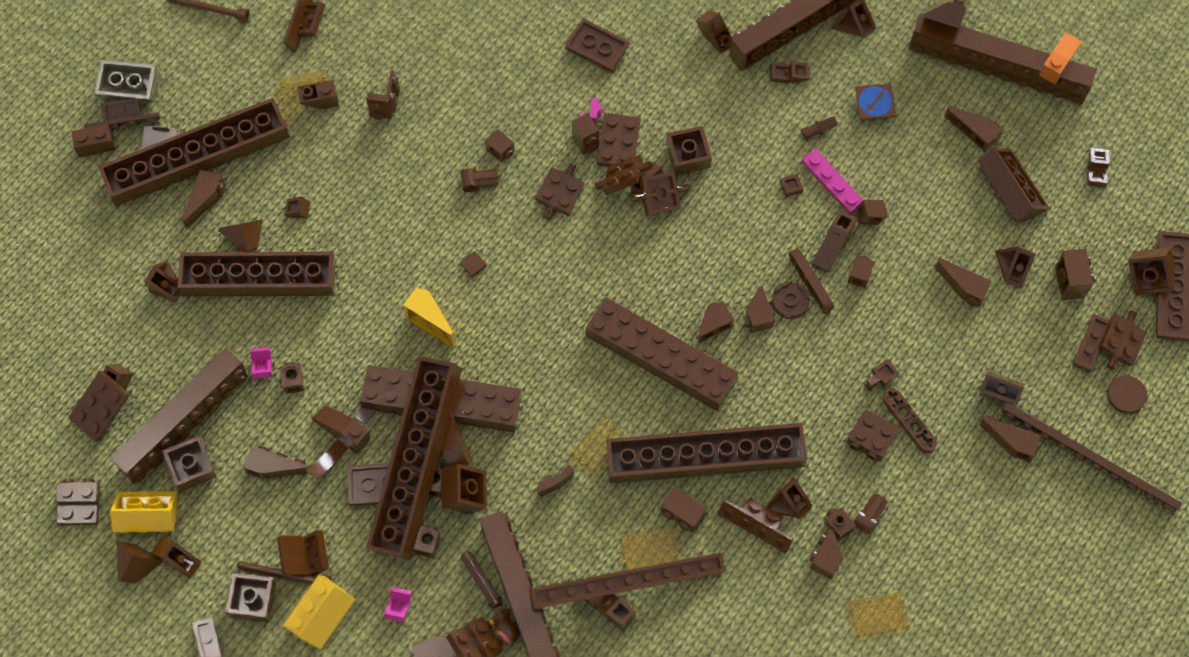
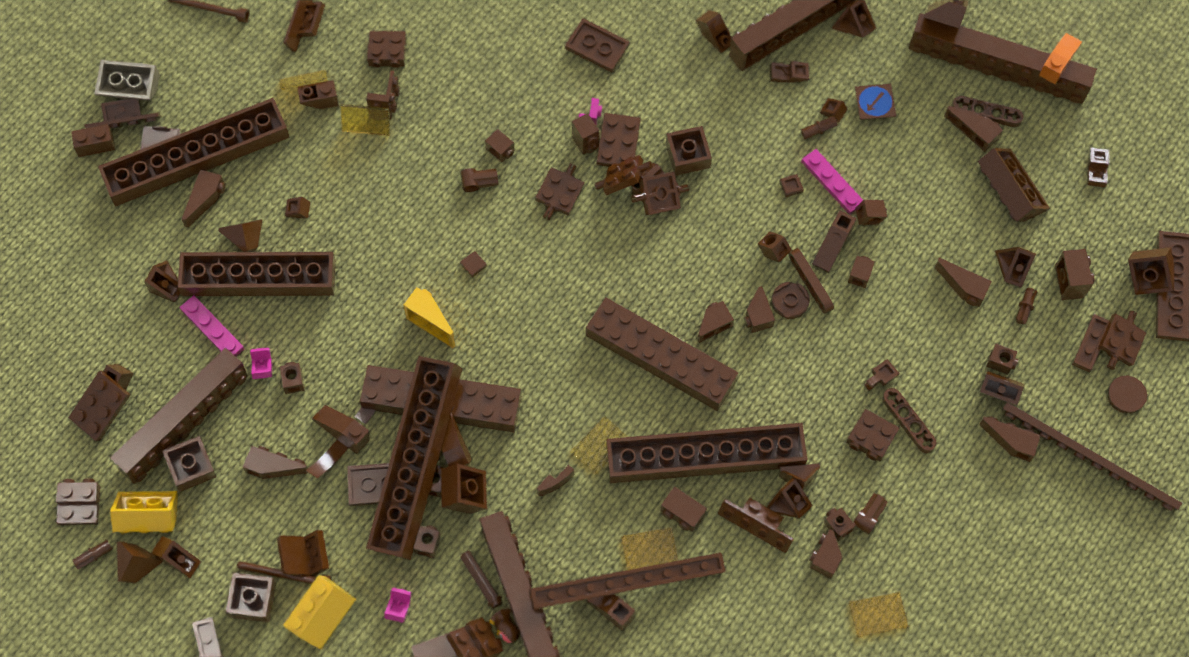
none -> reddish brown axle [73,539,113,569]
none -> dark pink plate [179,295,244,356]
none -> clear yellow piece [341,104,390,136]
none -> reddish brown plate [367,31,406,68]
none -> reddish brown brick [758,231,792,263]
none -> reddish brown slope [779,463,820,491]
none -> reddish brown slope [820,98,847,122]
none -> reddish brown beam [952,96,1024,127]
none -> reddish brown brick [986,344,1019,375]
none -> reddish brown axle [1016,288,1038,325]

